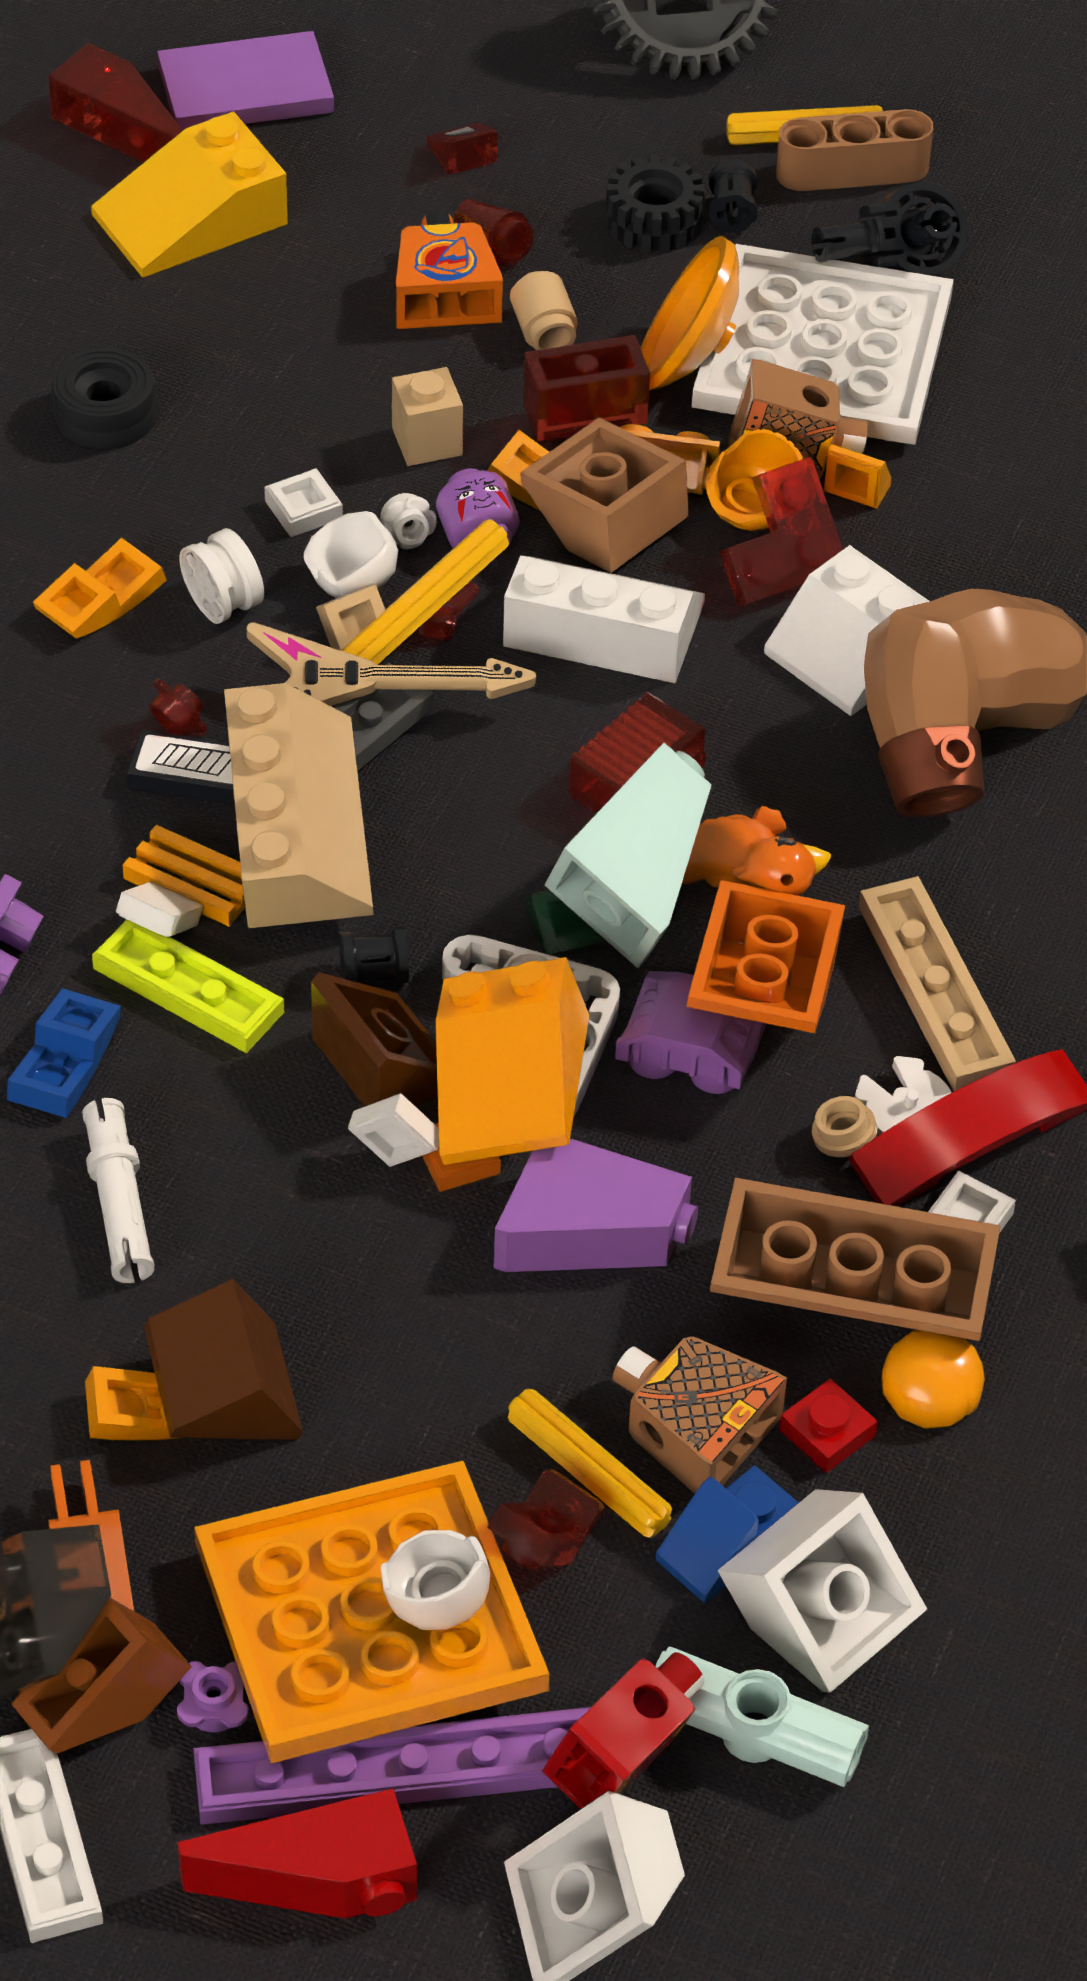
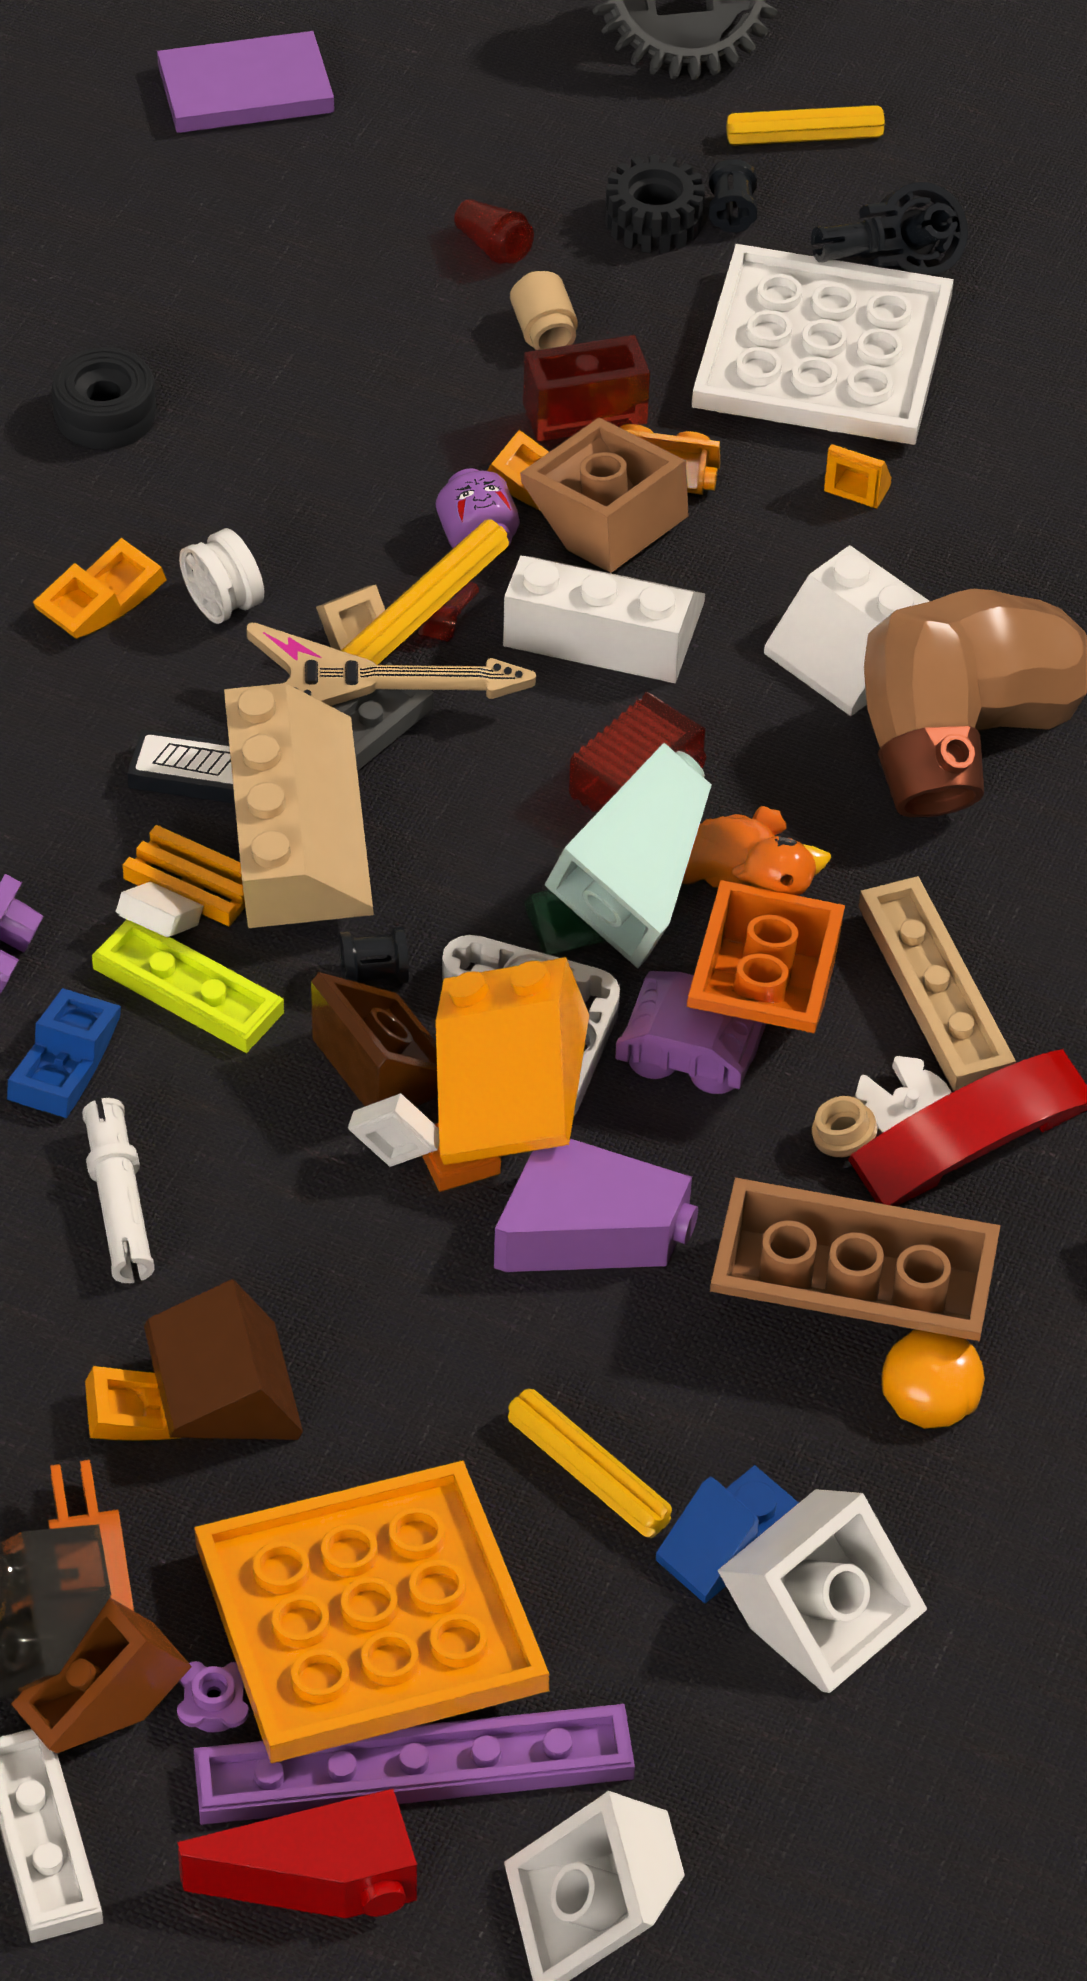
clear red slope [48,43,183,163] -> none
yellow slope [91,111,288,278] -> none
clear red plate [148,679,208,736] -> none
white tile [265,468,343,537] -> none
white hair [304,511,398,598] -> none
white plate [380,493,436,550] -> none
white hair [380,1530,490,1630] -> none
tan brick [392,367,463,466] -> none
orange torso [396,211,503,329] -> none
clear red slope [427,122,498,175] -> none
clear red bracket [487,1470,604,1570] -> none
red torso [541,1652,705,1809] -> none
medium nougat torso [613,1336,787,1494] -> none
light orange dish [633,236,739,391] -> none
light aqua piece [655,1646,869,1787] -> none
light orange hair [706,429,804,531] -> none
clear red plate [719,457,843,607] -> none
medium nougat torso [728,359,868,481] -> none
medium nougat beam [776,109,933,191] -> none
red plate [779,1378,878,1473] -> none
white tile [928,1171,1016,1233] -> none

